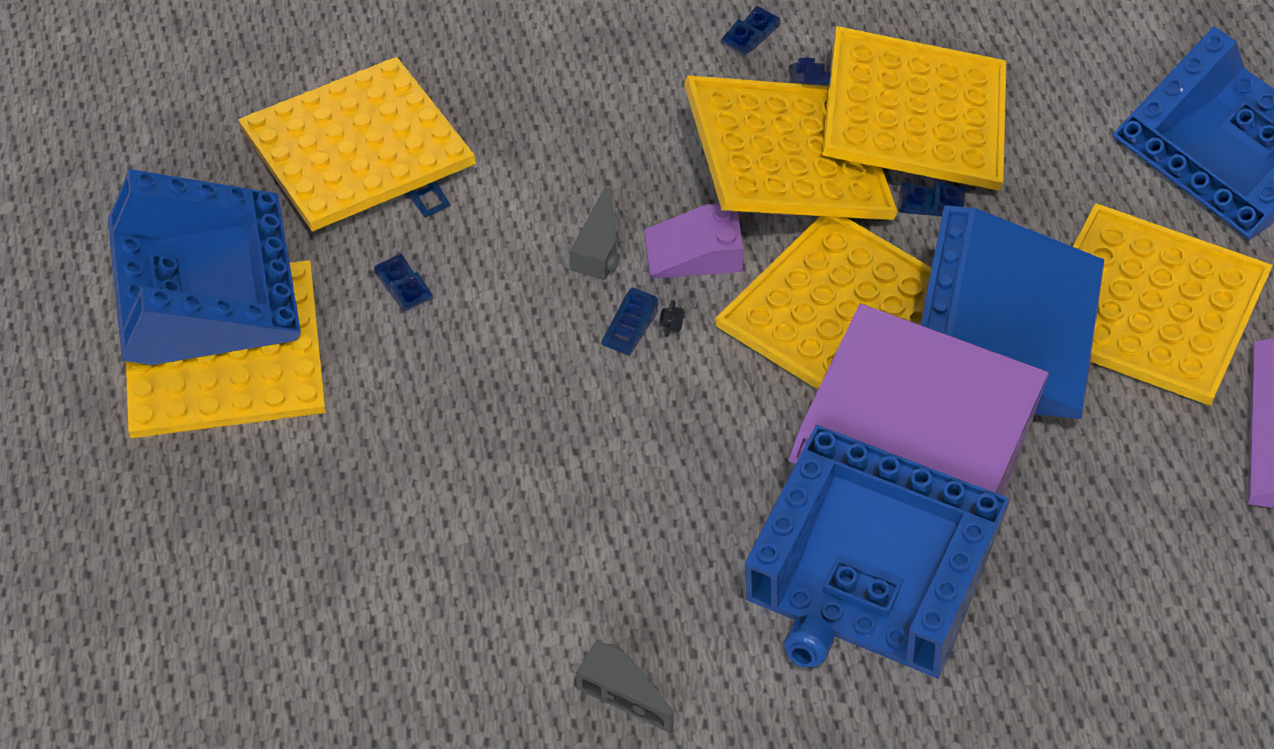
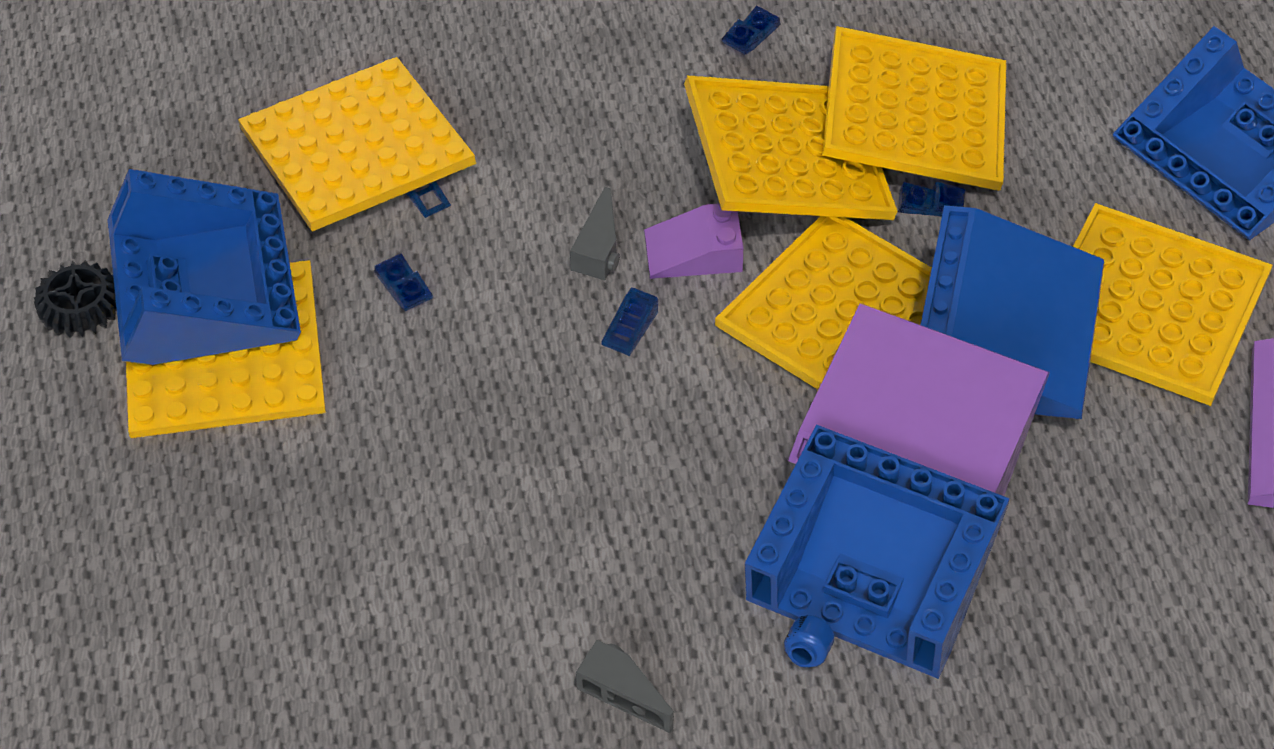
black plate [659,299,684,337] -> none
clear blue slope [789,58,831,85] -> none
none -> black gear [34,260,117,338]

